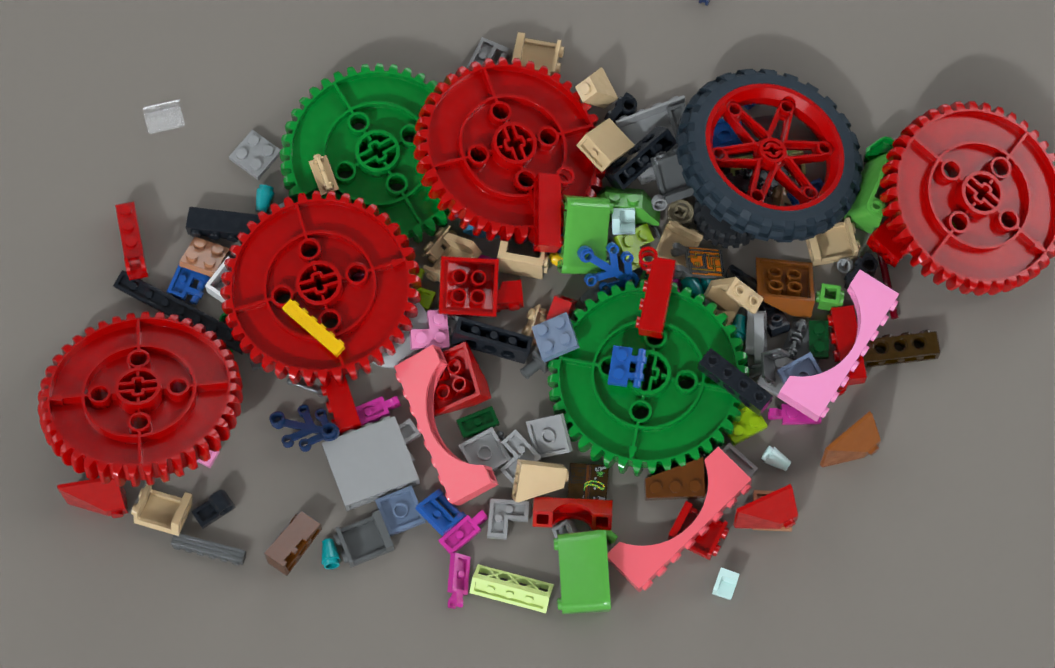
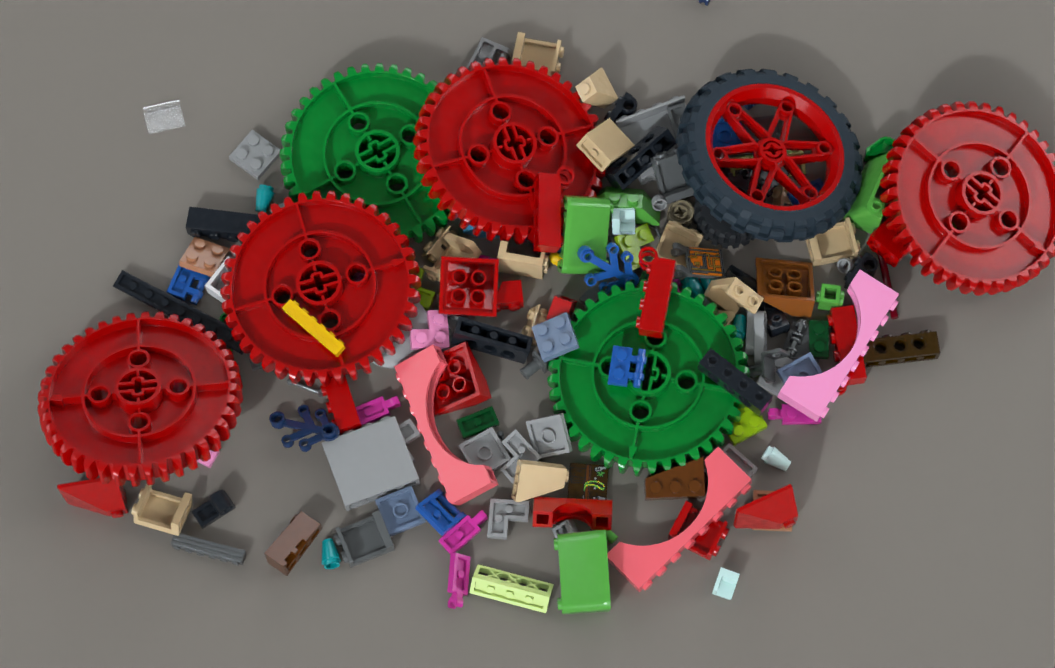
red hinge [115,202,148,280] -> none
tan hinge [308,154,339,196] -> none
dark orange slope [820,411,881,468] -> none

